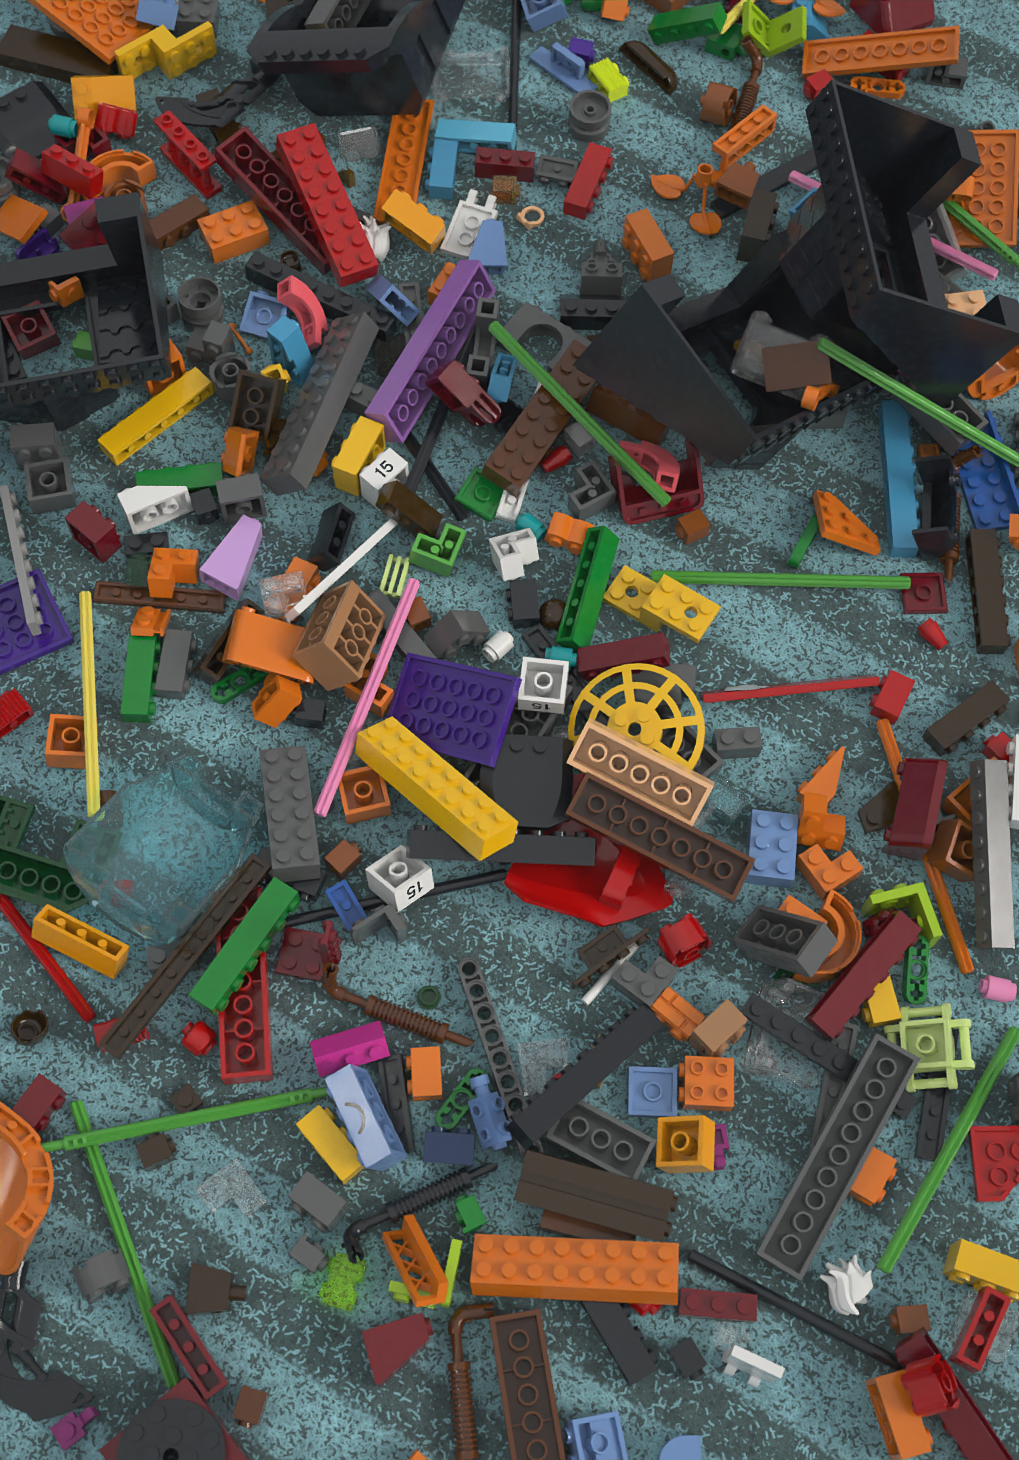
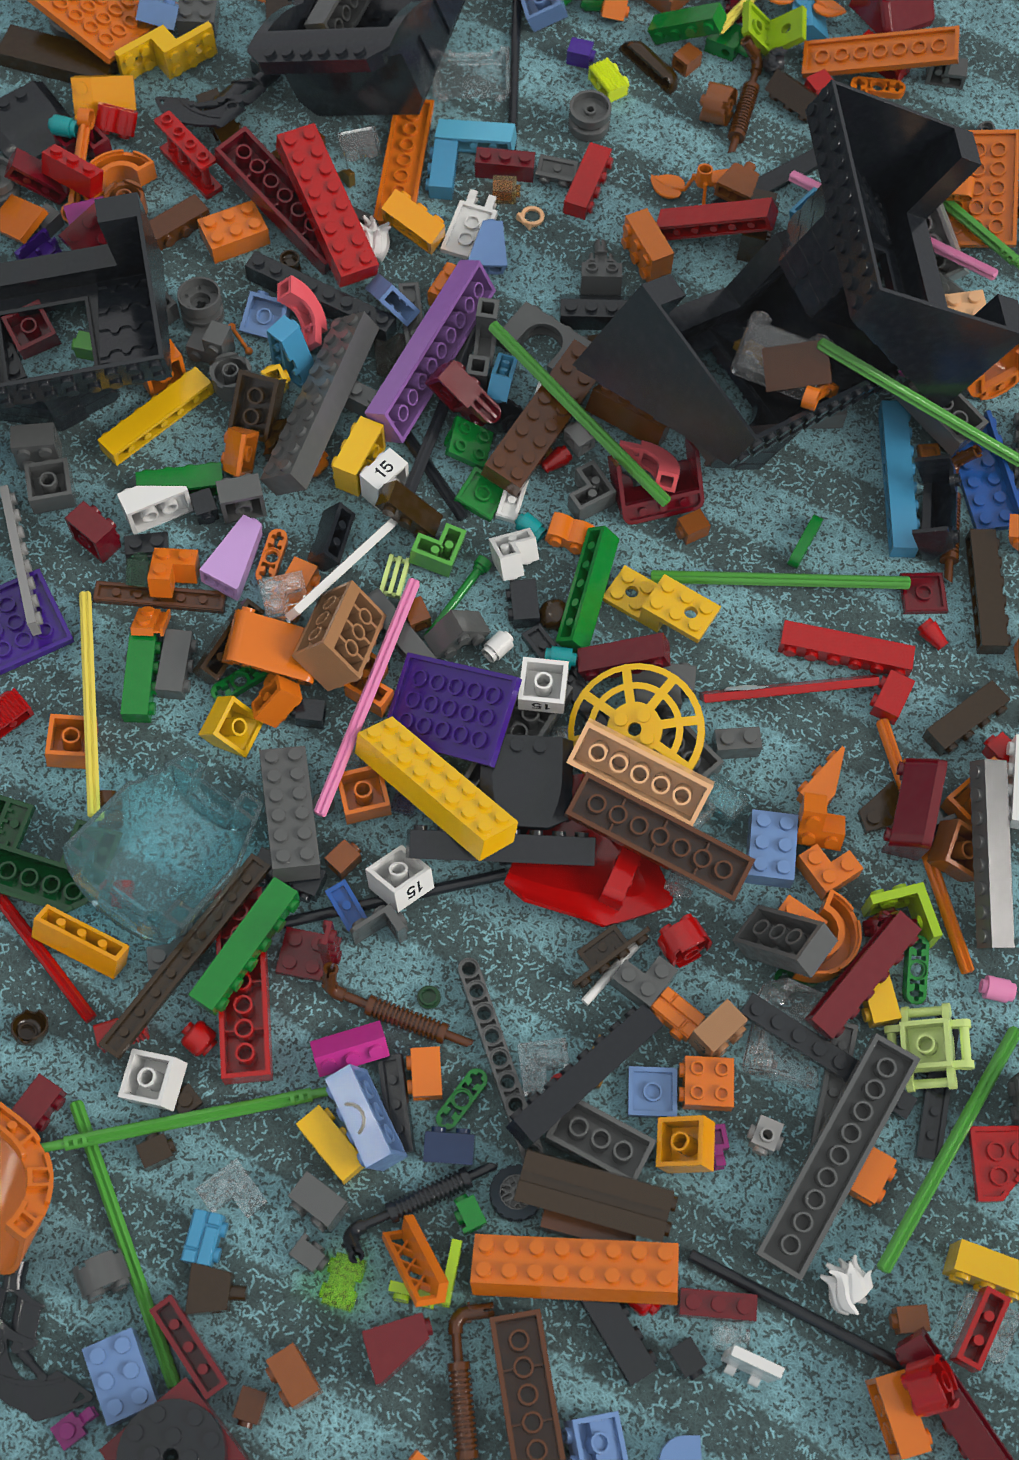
orange bracket [48,276,85,307] -> none
medium blue brick [468,1074,512,1151] -> none
medium blue bracket [530,42,598,93] -> none
orange fence [712,104,778,171] -> none
orange plate [812,490,881,556] -> none
none -> medium blue brick [82,1327,160,1427]
none -> white brick [118,1048,188,1112]
none -> dark azure brick [180,1209,229,1268]
none -> yellow slope [198,696,263,758]
none -> orange beam [255,529,288,587]
none -> dark orange brick [265,1343,323,1410]
none -> tile [391,790,416,817]
none -> green piece [424,555,492,635]
none -> green plate [444,416,494,470]
none -> black wheel [489,1164,540,1223]
none -> red brick [657,197,778,241]
none -> dark orange brick [671,42,703,78]
none -> light grey brick [746,1114,784,1157]
none -> black hair [762,46,787,78]
none -> dark brown brick [764,69,817,123]
none -> red brick [778,620,916,677]

